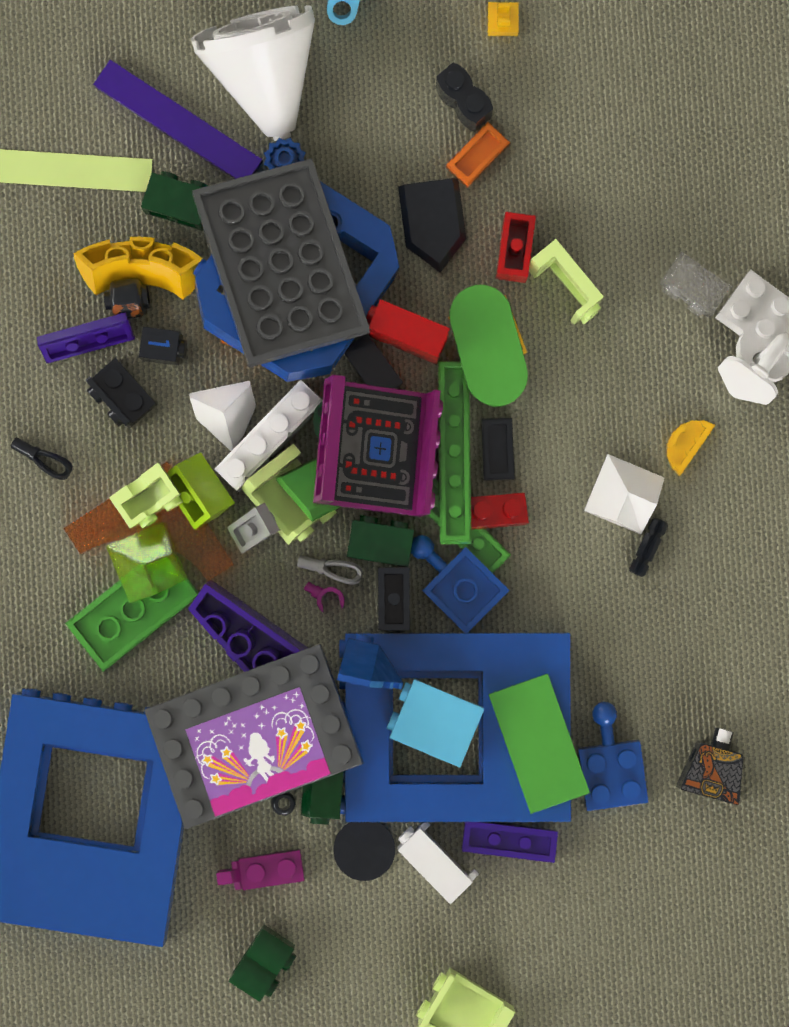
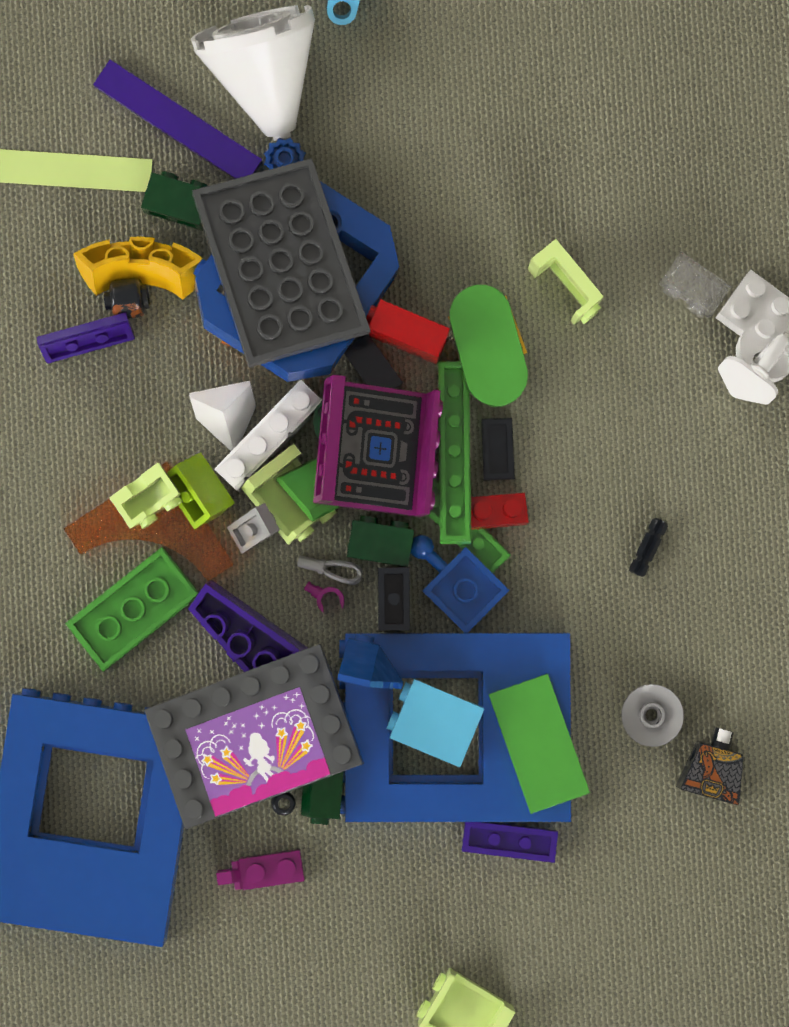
black piece [11,437,73,480] -> none
black bracket [85,358,157,429] -> none
clear neon green slope [106,522,188,603] -> none
black brick [139,327,187,366] -> none
dark green brick [228,925,296,1002] -> none
black piece [333,822,395,881] -> none
black tile [398,178,466,273] -> none
white brick [398,822,479,904] -> none
black brick [436,63,493,132] -> none
orange tile [446,122,510,188] -> none
yellow tile [488,2,519,36] -> none
red brick [495,212,536,283] -> none
blue plate [577,702,648,811] -> none
white slope [584,454,664,535] -> none
yellow tile [666,420,715,476] -> none
none -> light grey dish [621,684,684,747]

